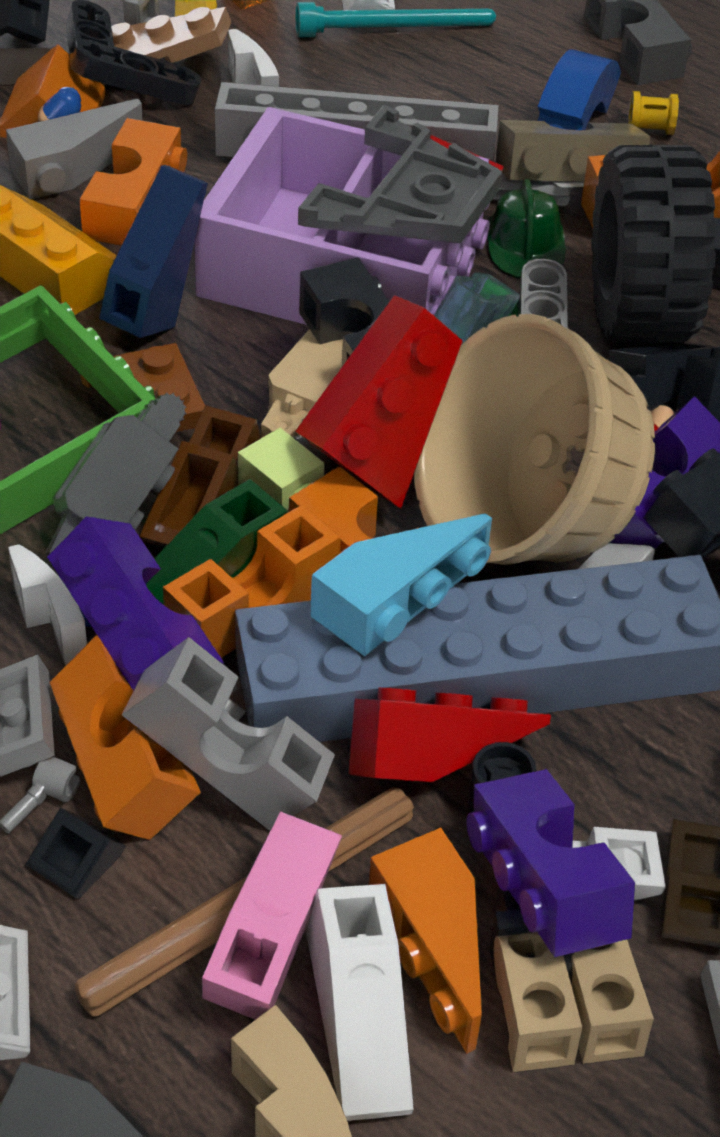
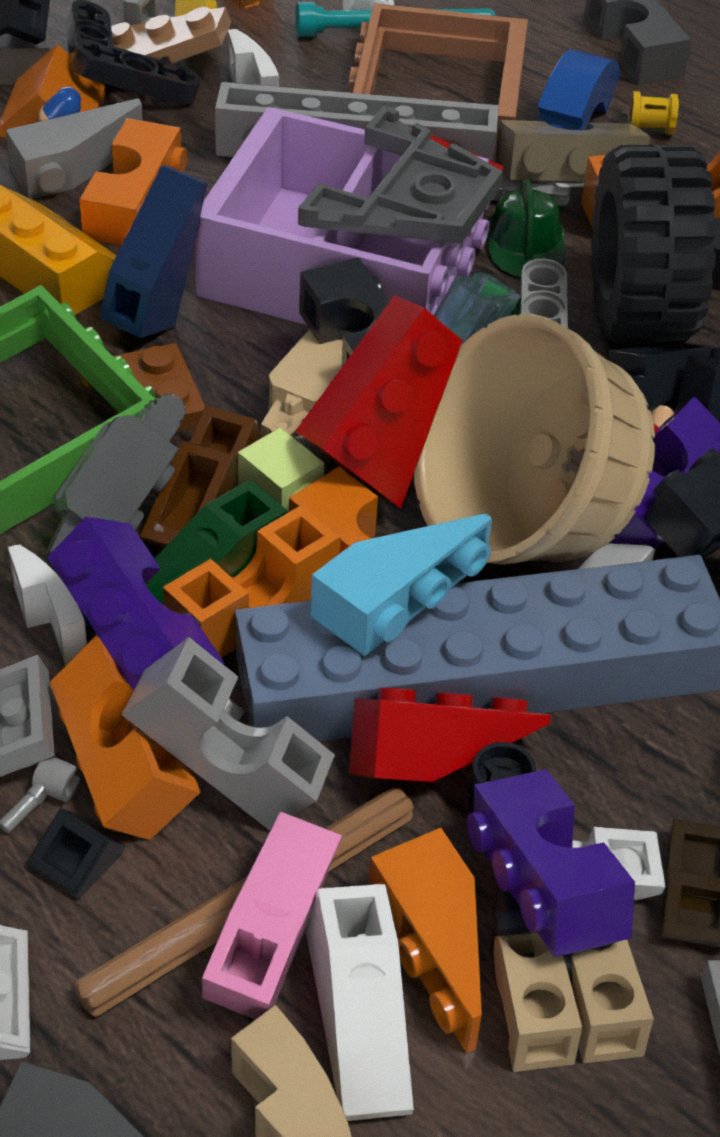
none -> nougat window [347,3,528,154]

